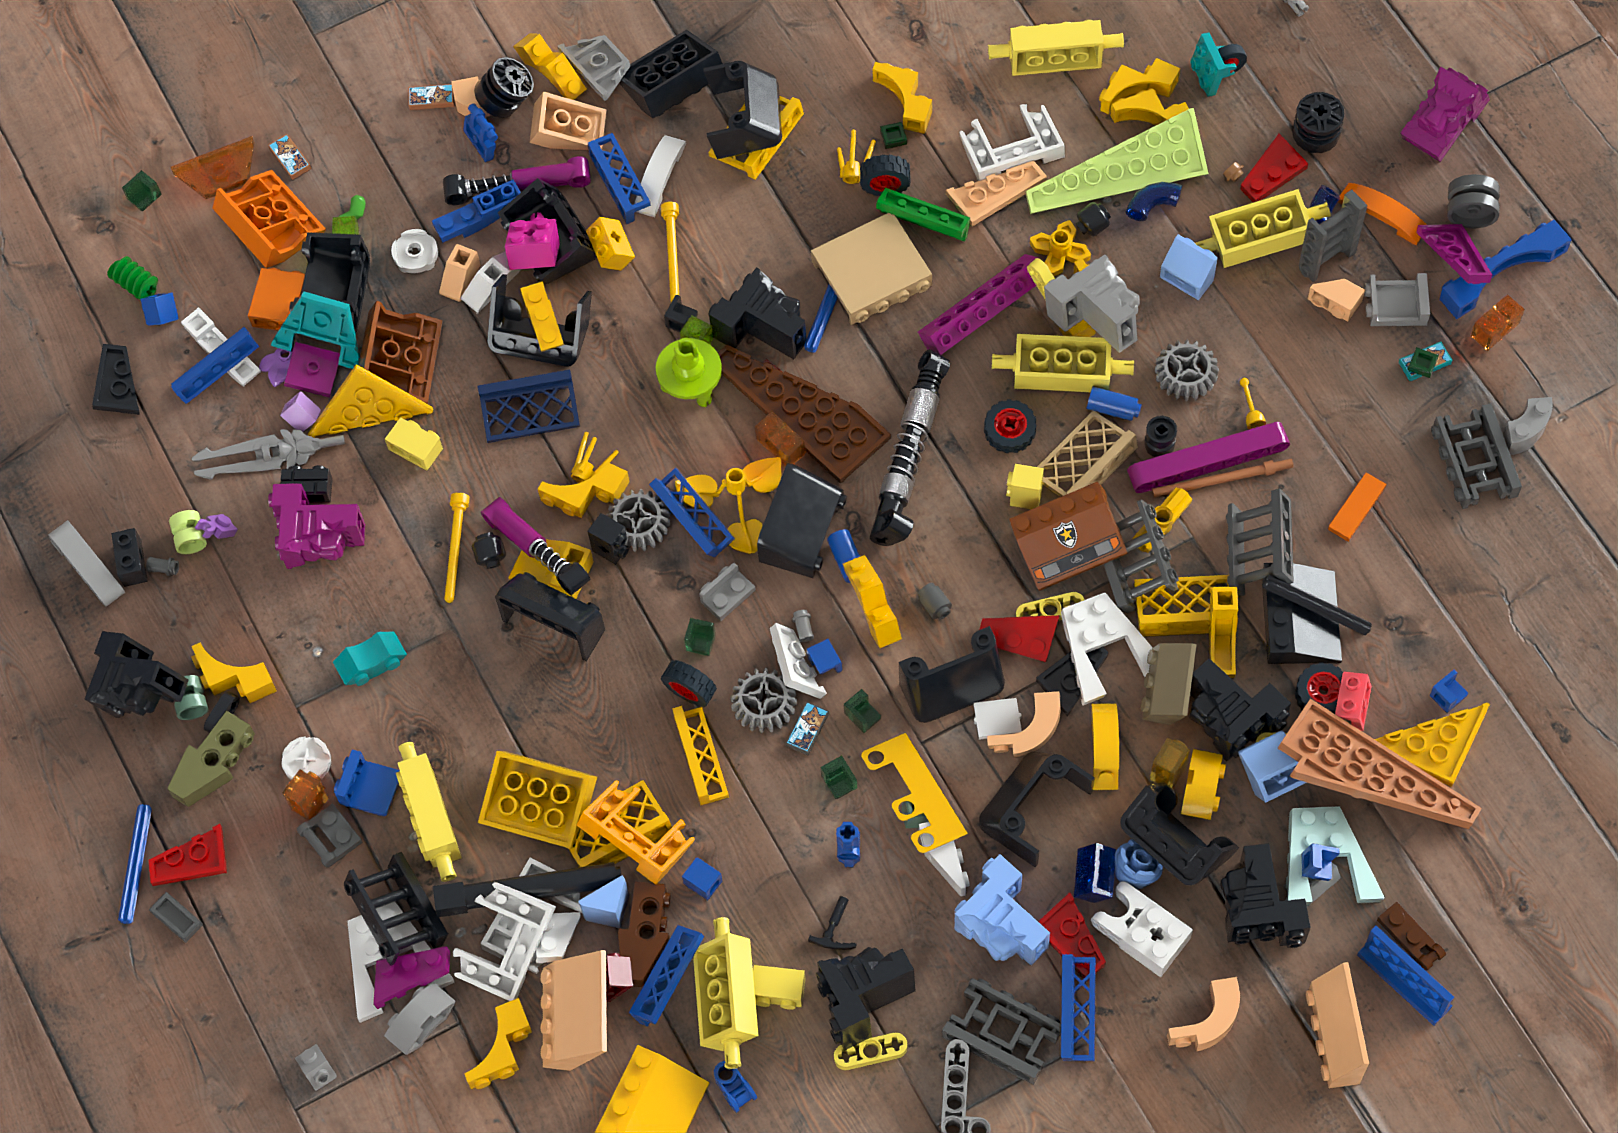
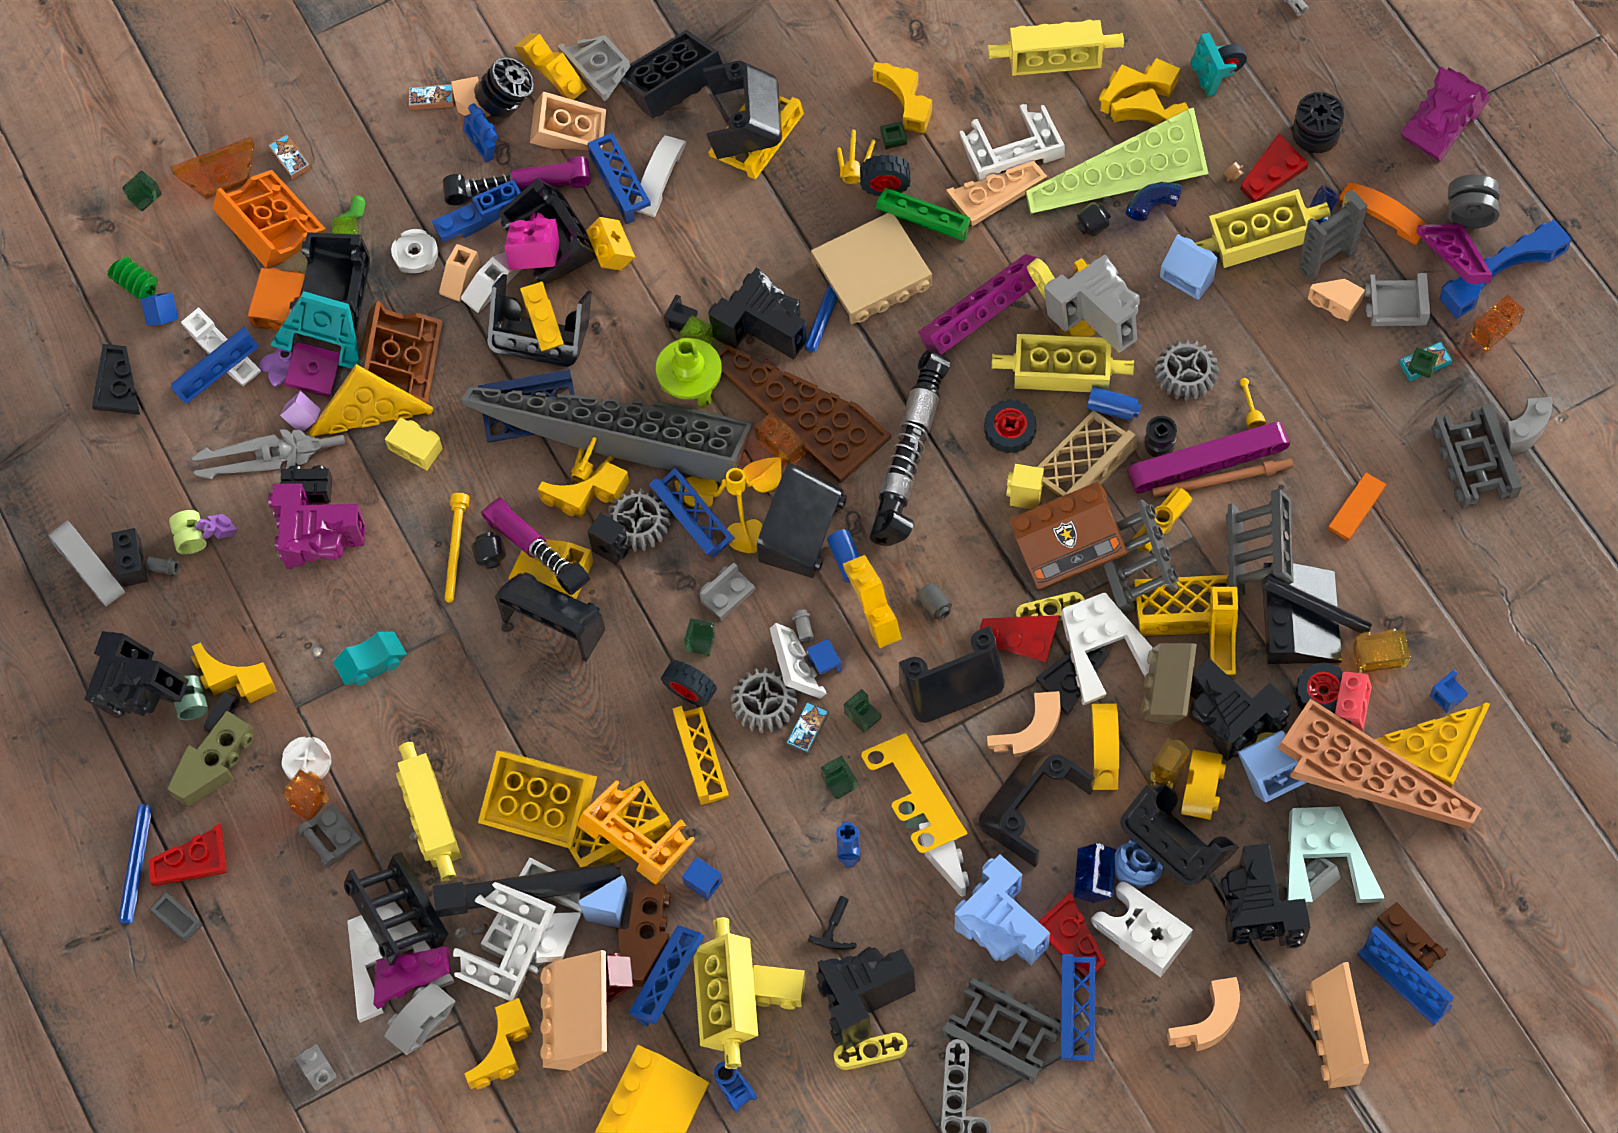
blue bracket [334,750,400,816] -> none
yellow piece [661,202,679,302] -> none
white piece [974,698,1022,739] -> none
yellow plant [1030,220,1091,276] -> none
blue panel [1301,843,1340,881] -> none
none -> dark grey wedge [461,387,753,483]
none -> clear yellow brick [1353,629,1410,673]

